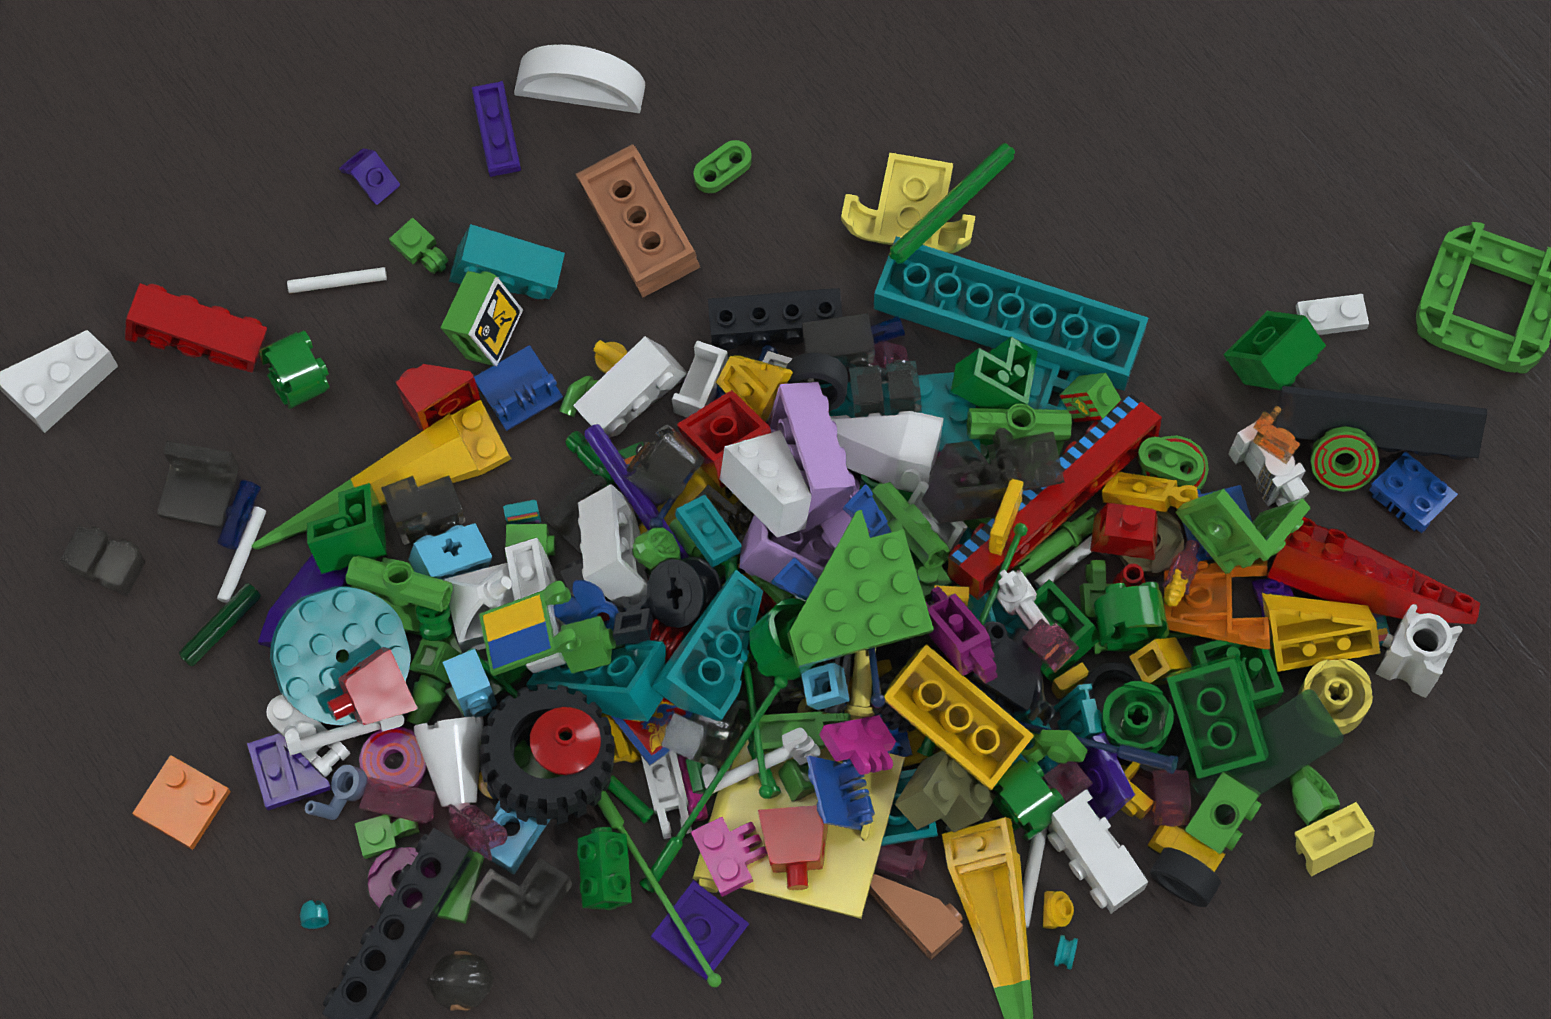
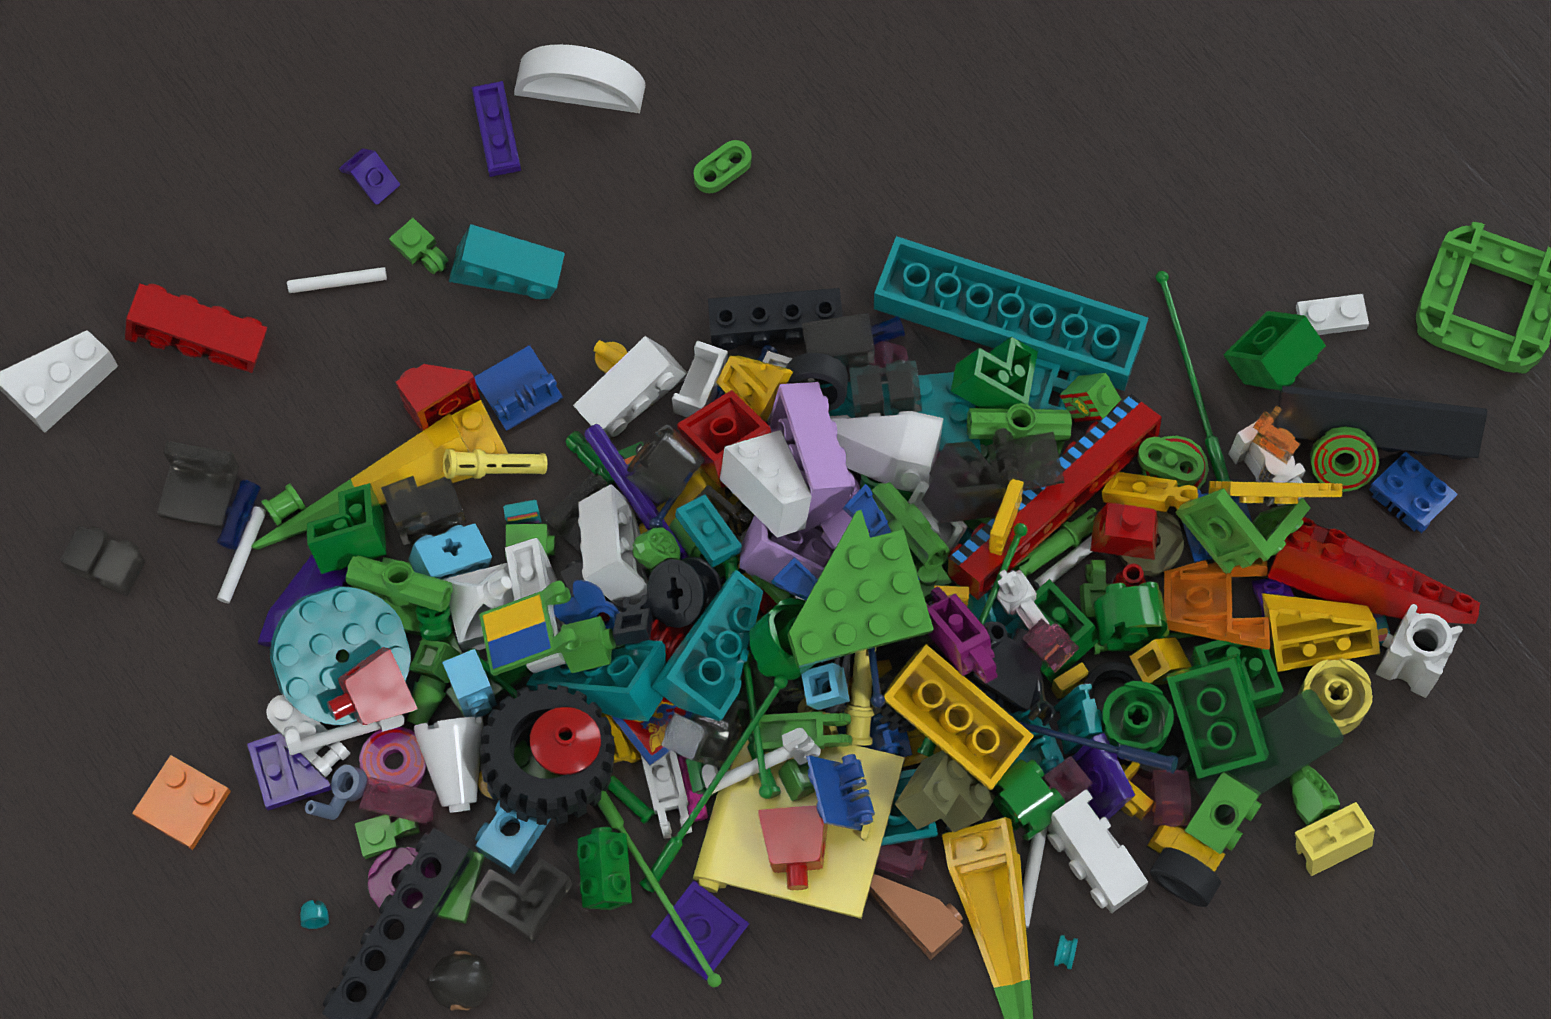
dark green axle [179,583,261,666] -> none
green brick [259,330,329,409] -> none
piece [441,271,523,367] -> none
clear pink hinge [448,804,507,861] -> none
bright green arm [559,376,599,417] -> none
nougat hinge [575,144,700,298] -> none
dark pink hinge [691,817,768,897] -> none
dark pink hinge [819,715,896,775] -> none
light yellow piece [841,153,975,254] -> none
green axle [889,143,1015,264] -> none
bright green plate [1021,730,1088,763] -> none
yellow plate [1043,891,1074,929] -> none
clear pink piece [1162,540,1200,607] -> none
none -> bright green bush [261,483,306,526]
none -> light yellow pin [443,449,547,479]
none -> green piece [1156,271,1233,482]
none -> yellow wing [1208,481,1343,504]

